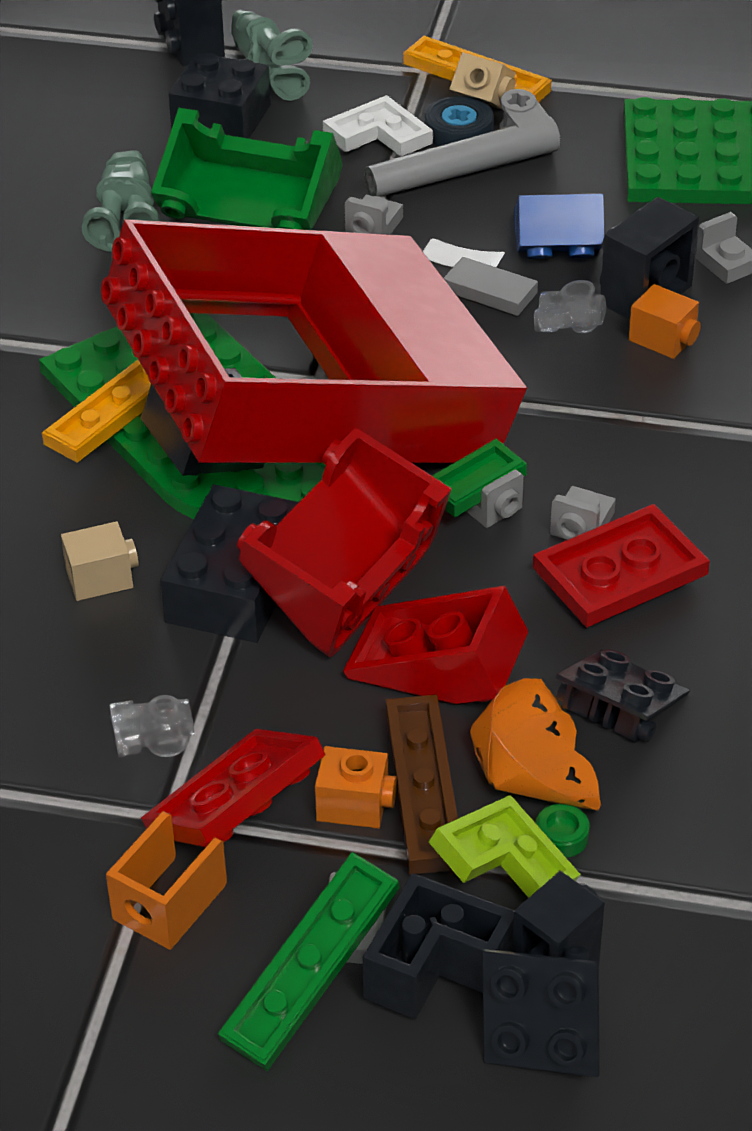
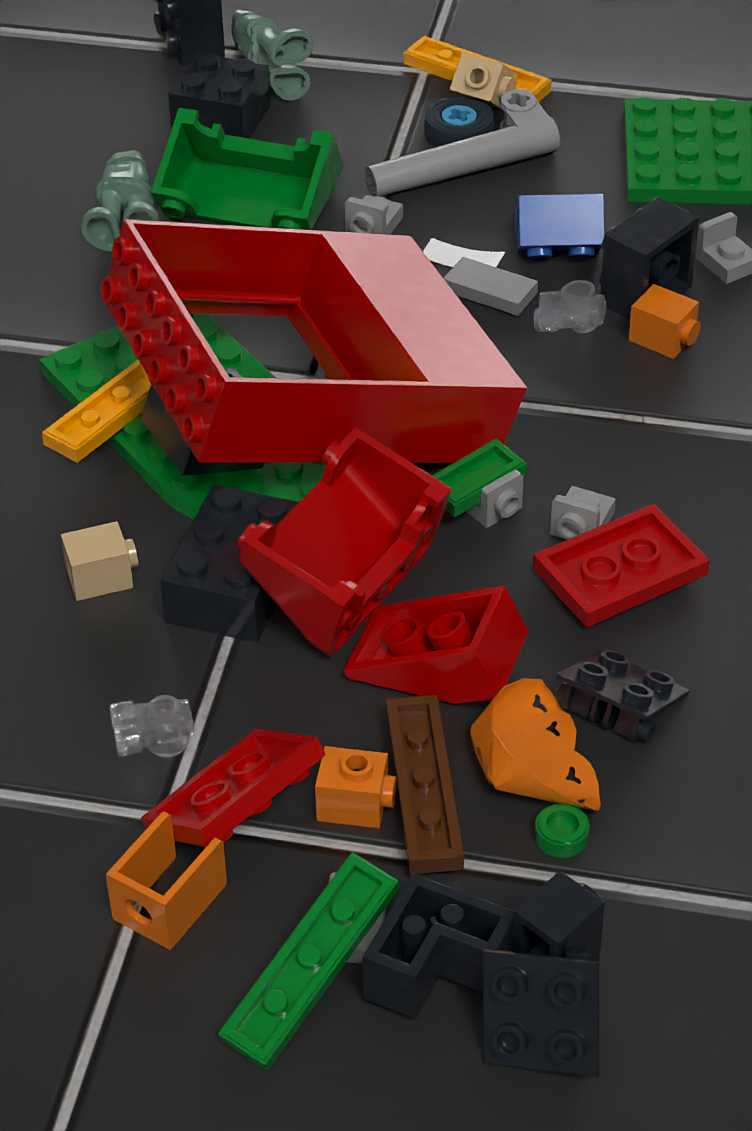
white plate [323,95,433,157] -> none
lime plate [429,795,581,898] -> none

